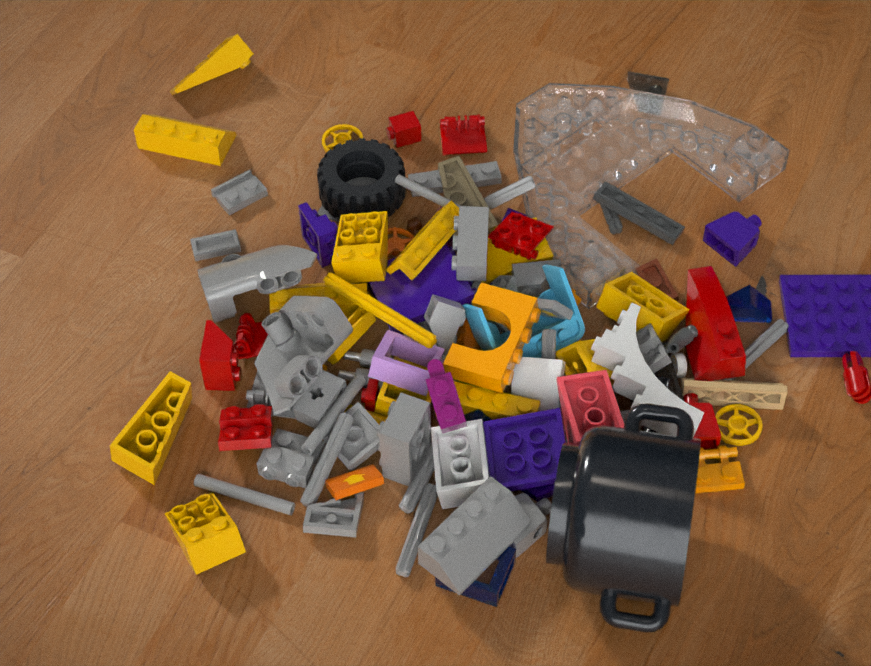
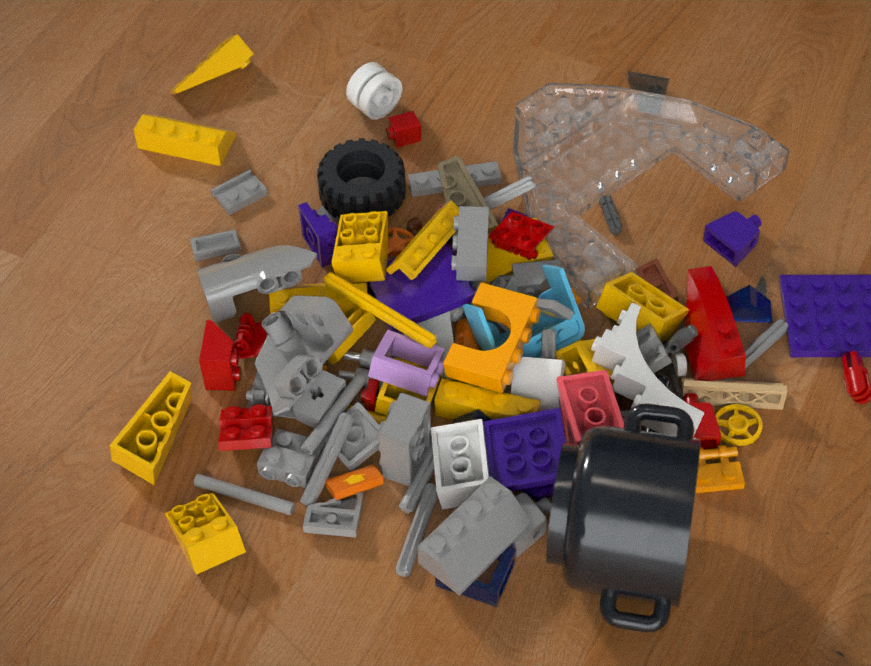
yellow wheel [322,124,363,153] -> none
light grey bar [395,174,461,207] -> none
light grey slope [424,294,466,356] -> none
magenta brick [425,359,467,434] -> none
red hinge [440,114,487,155] -> none
dark grey tile [593,181,685,245] -> none
none -> white wheel [346,62,403,120]

